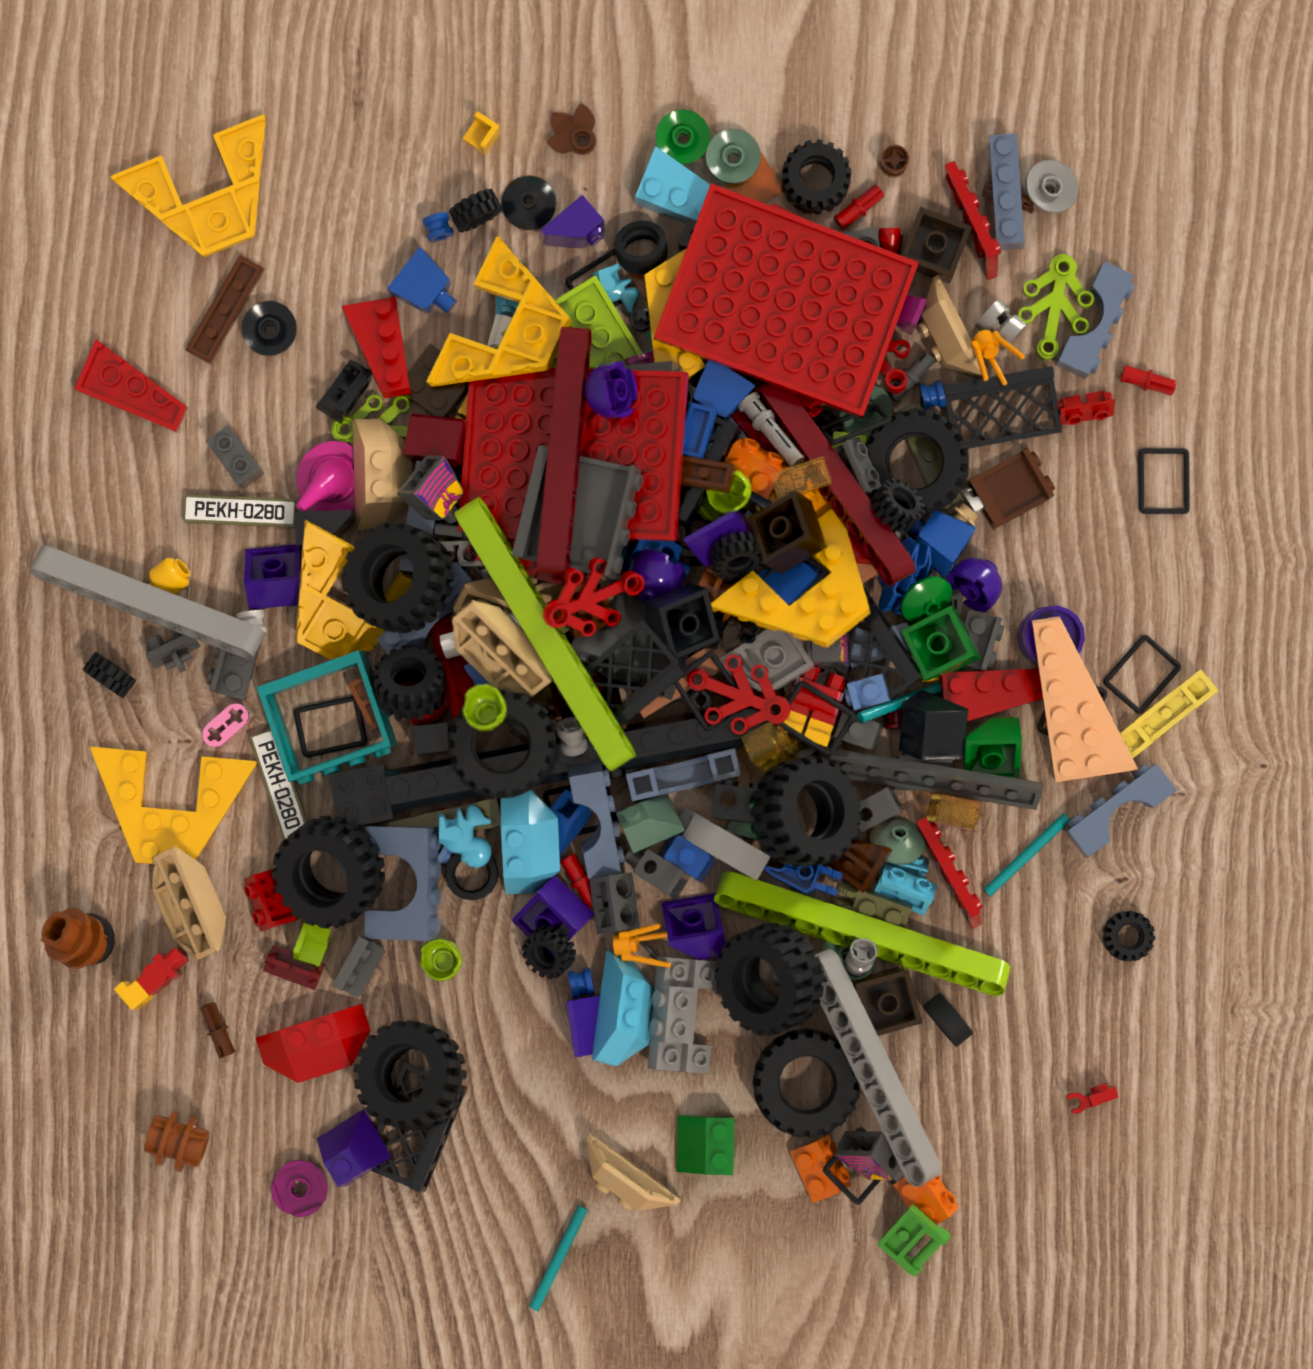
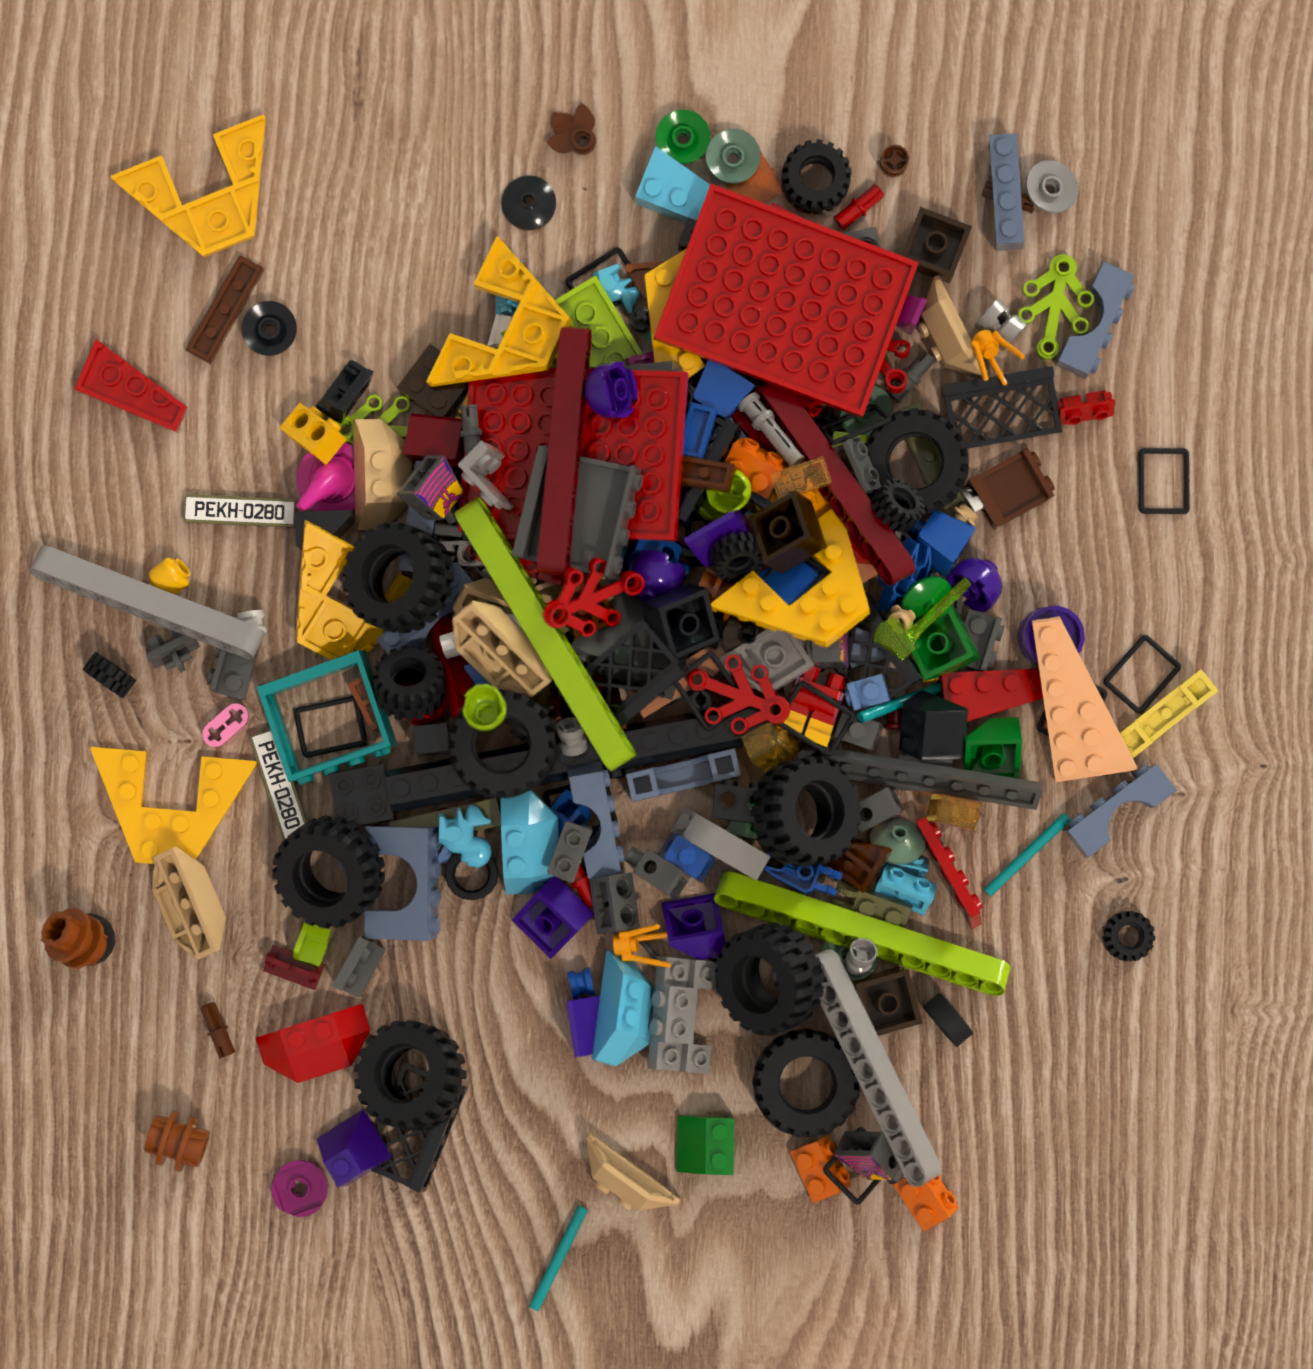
red hips [114,947,190,1010] -> none
dark grey brick [206,425,264,490] -> none
dark purple slope [244,544,302,610] -> none
red bracket [244,869,299,932] -> none
red wing [341,296,411,399] -> none
blue torso [387,247,457,314] -> none
lime hair [420,938,462,981] -> none
blue wheel [422,212,454,243] -> none
black tyre [449,189,503,233] -> none
yellow panel [462,111,501,156] -> none
black tyre [521,925,576,979] -> none
dark purple slope [540,195,605,249] -> none
black tyre [614,221,668,275] -> none
sand green slope [616,794,685,853] -> none
bright green plate [877,1204,951,1276] -> none
red cone [878,228,903,255] -> none
blue wheel [918,380,946,411] -> none
red wing [945,161,1001,280] -> none
red plate [1066,1083,1119,1114] -> none
red axle [1120,364,1176,396] -> none
none -> yellow brick [279,403,347,465]
none -> light grey bracket [458,441,515,511]
none -> dark grey pin [460,404,482,456]
none -> dark grey bracket [547,821,592,883]
none -> clear neon green piece [874,578,971,661]
none -> tan plate [888,605,916,635]

